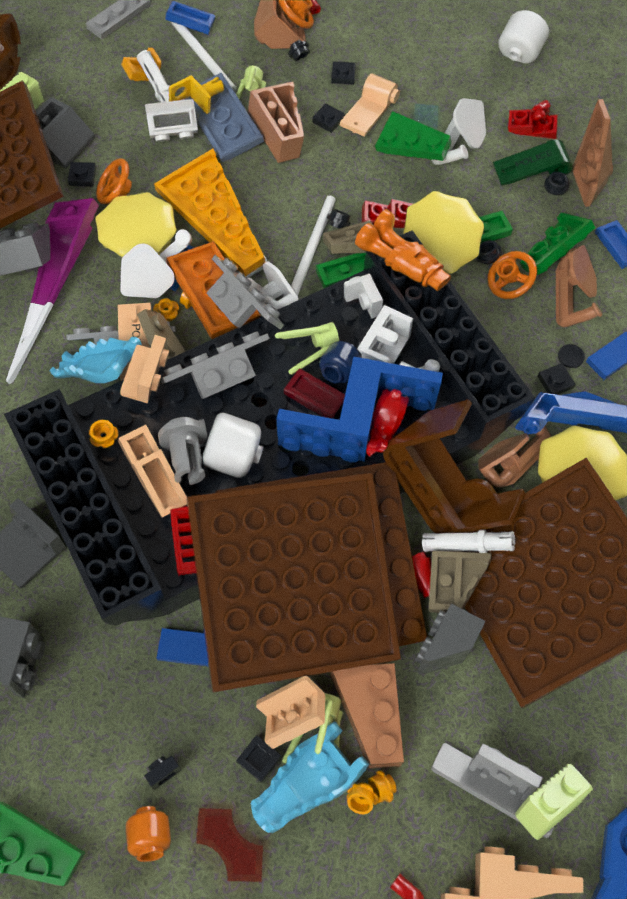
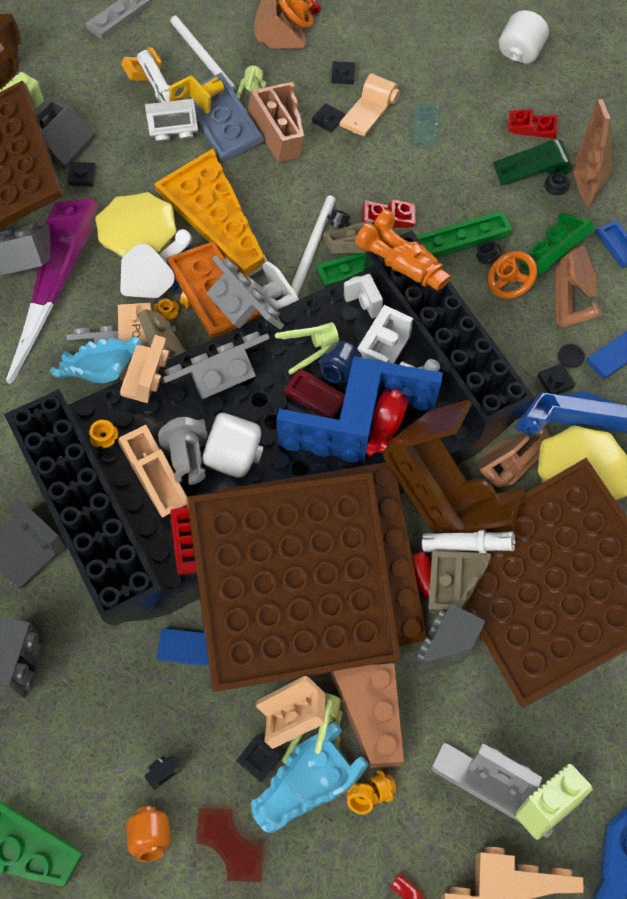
orange piece [96,158,132,205] -> none
blue tile [165,1,215,34] -> none
black plate [288,40,310,62] -> none
green wing [375,111,452,161] -> none
light yellow piece [403,191,484,274] -> none
white piece [431,98,486,165] -> none
red arm [531,100,551,122] -> none

